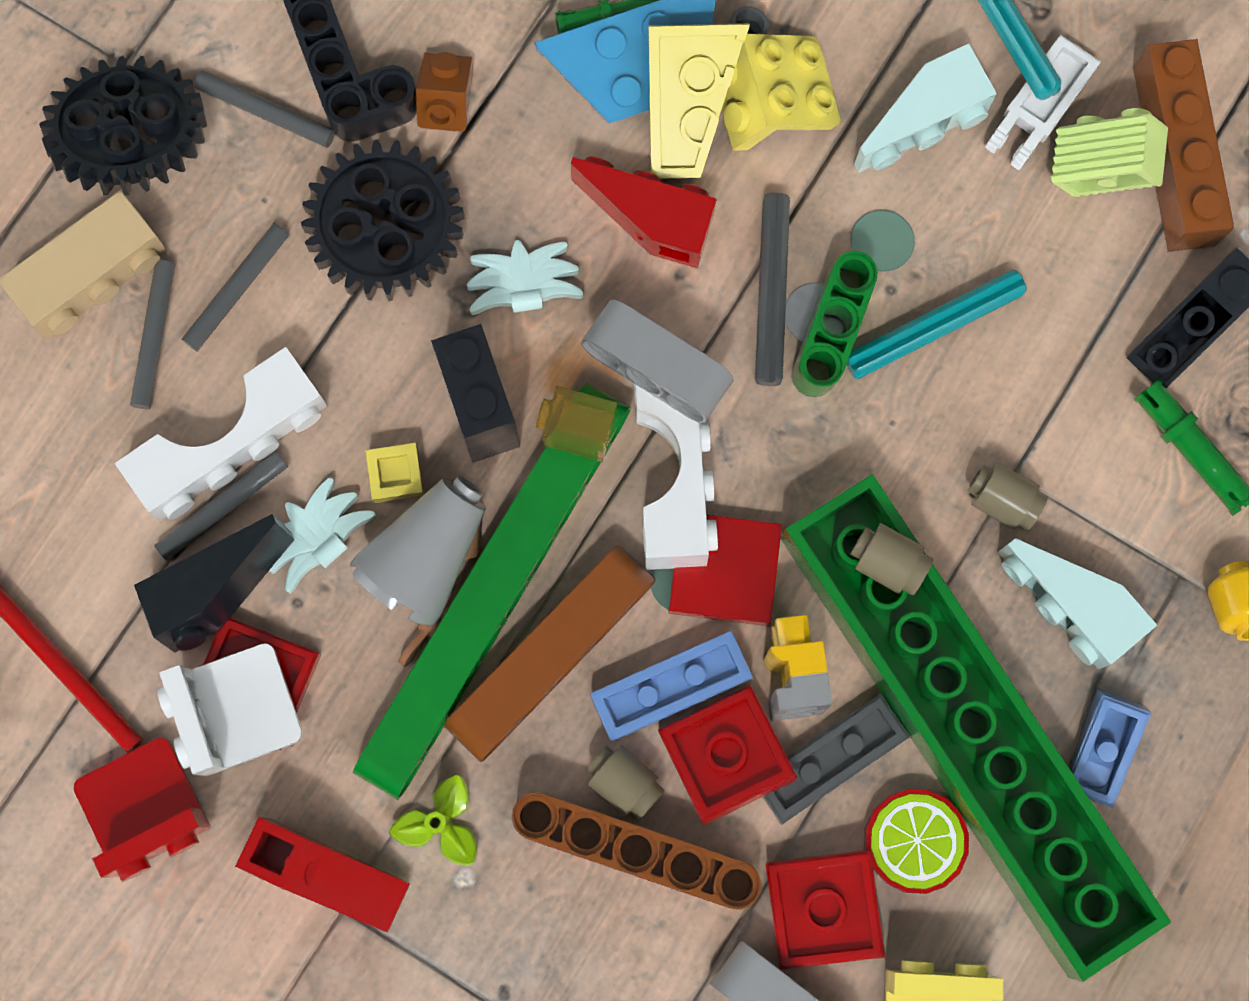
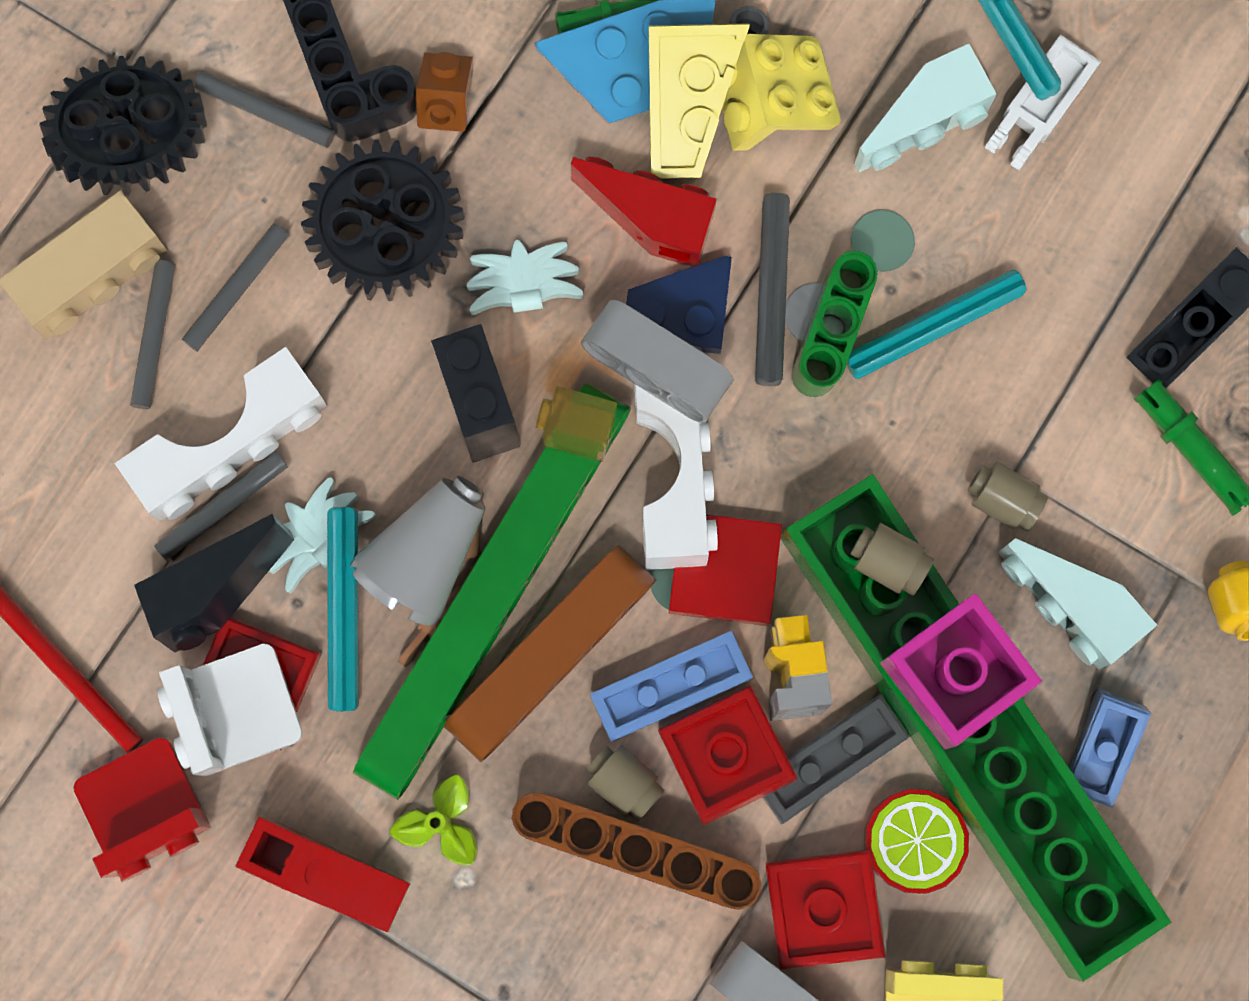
light yellow plate [365,443,424,503] -> none
yellowish green brick [1051,108,1168,197] -> none
dark orange brick [1133,39,1234,252] -> none
none -> teal axle [327,507,359,712]
none -> dark blue wing [626,256,732,354]
none -> dark pink brick [880,593,1043,750]

